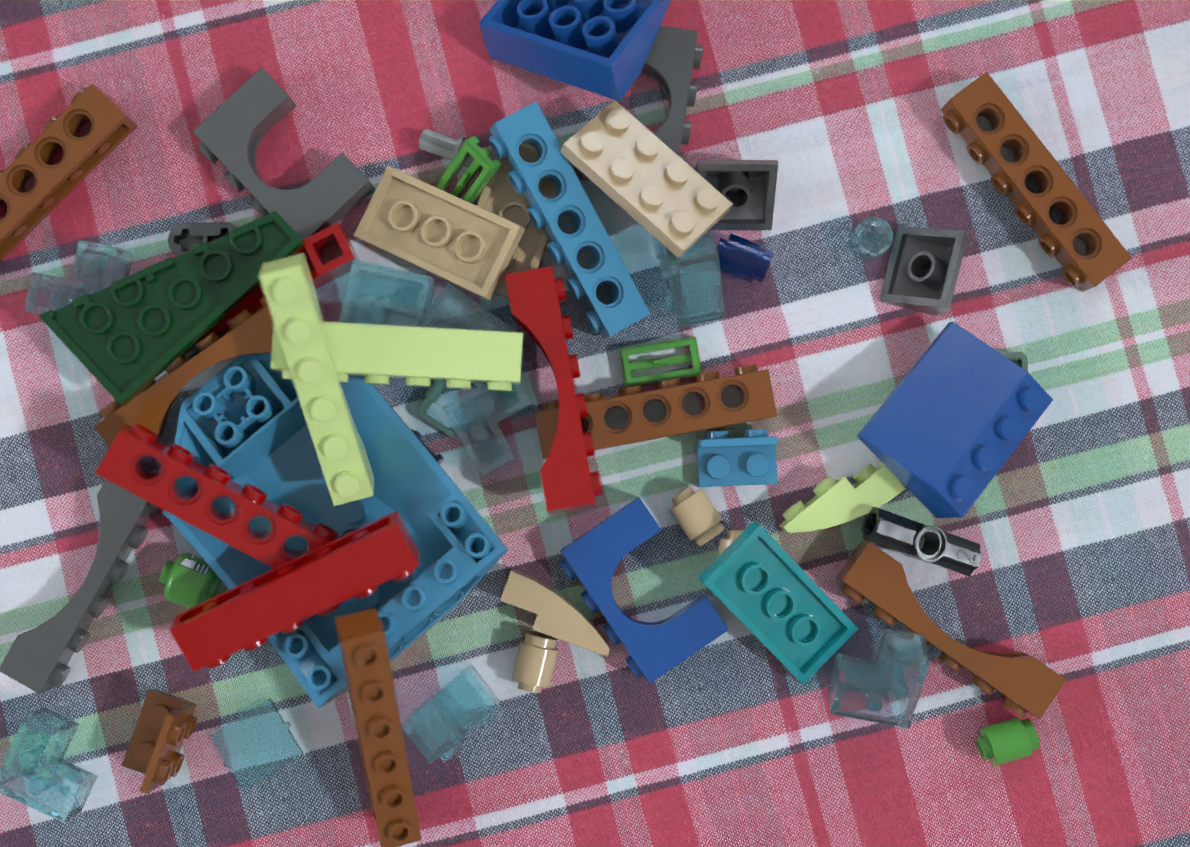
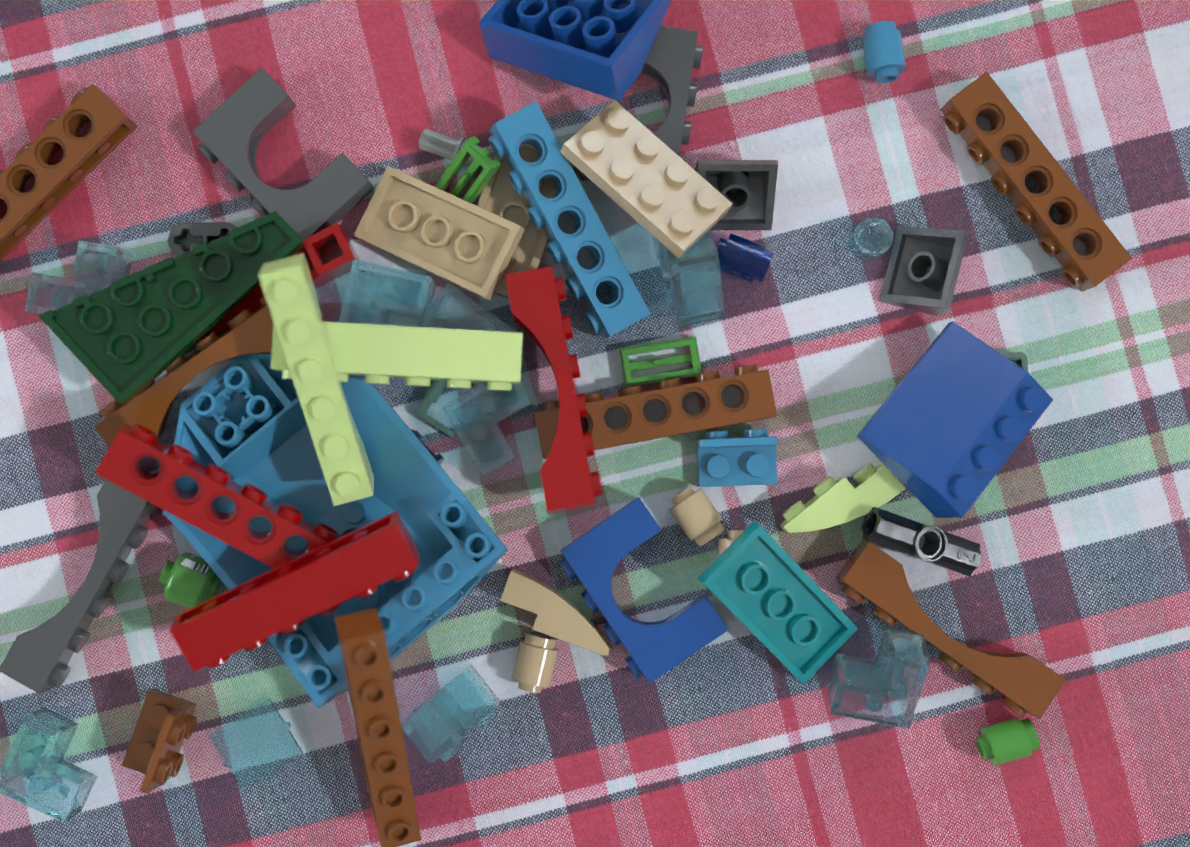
none -> dark azure brick [862,21,906,83]

